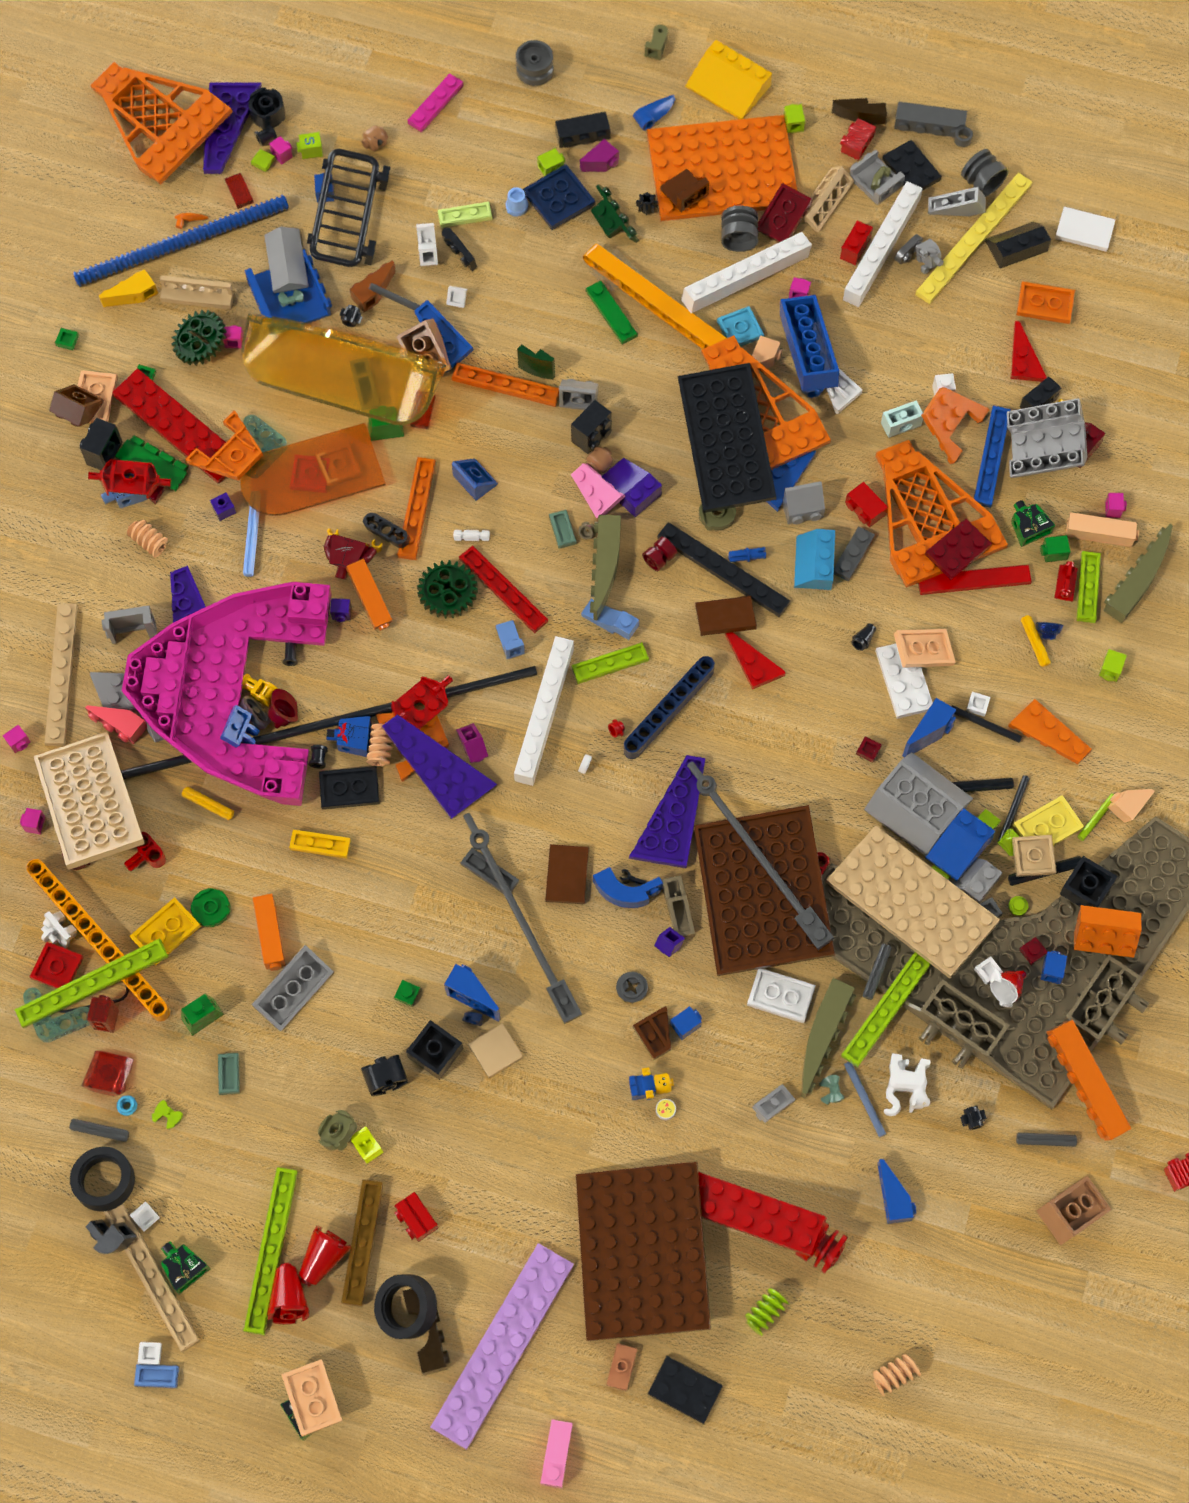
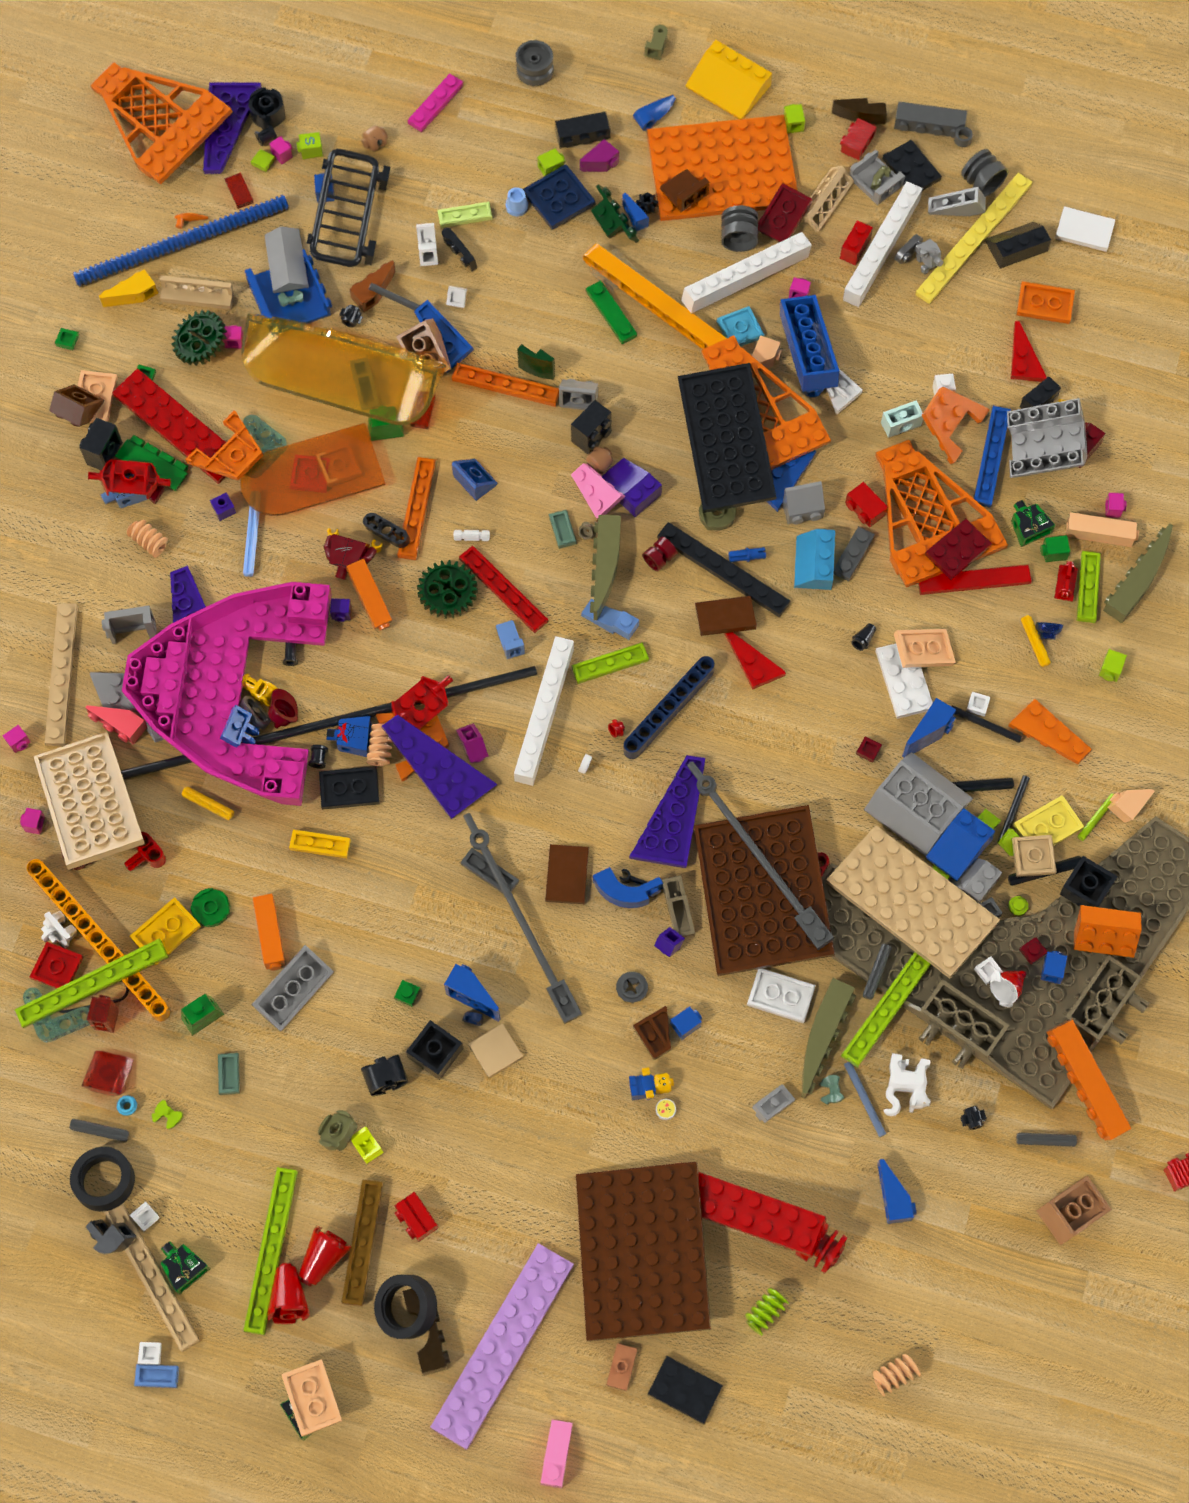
none -> blue slope [622,193,649,231]

